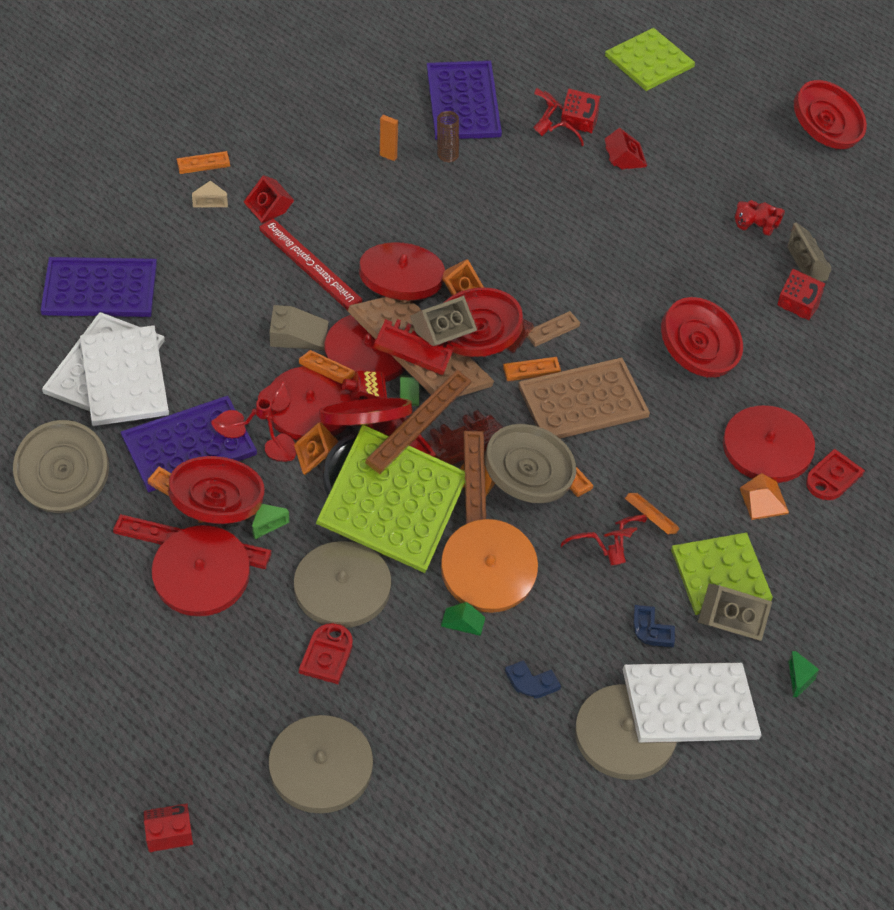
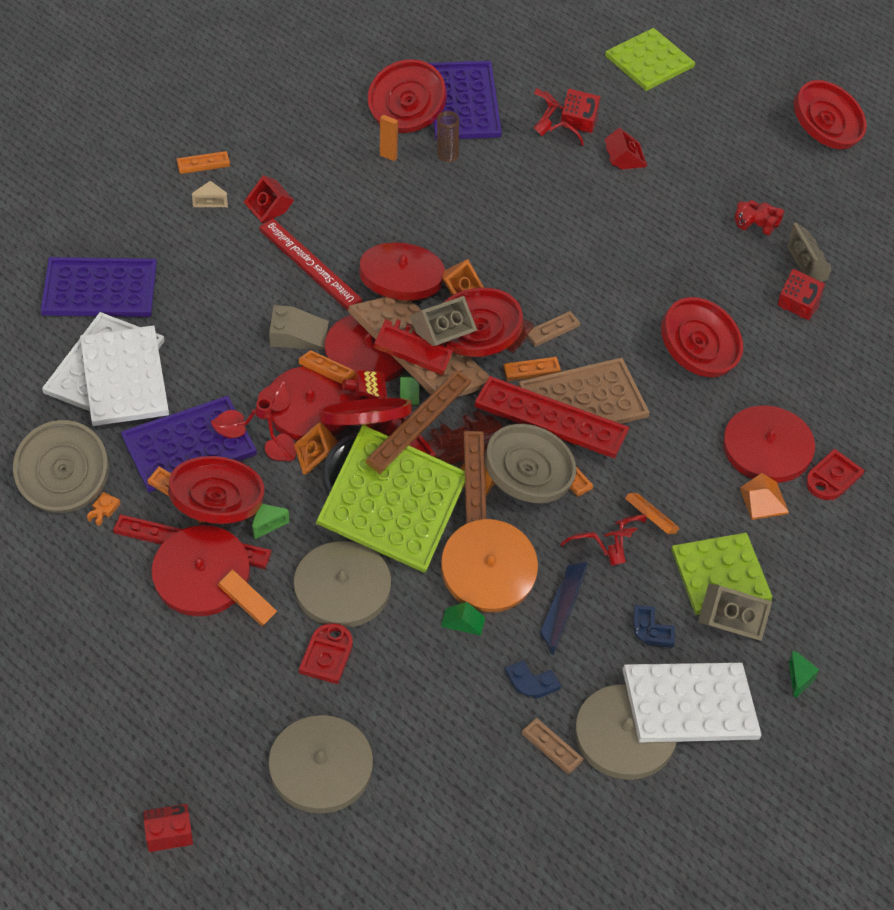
none -> orange plate [87,492,120,526]
none -> orange tile [218,569,277,627]
none -> red container [368,59,447,133]
none -> red plate [474,376,629,459]
none -> medium nougat tile [522,718,584,775]
none -> dark blue wedge [540,562,588,655]

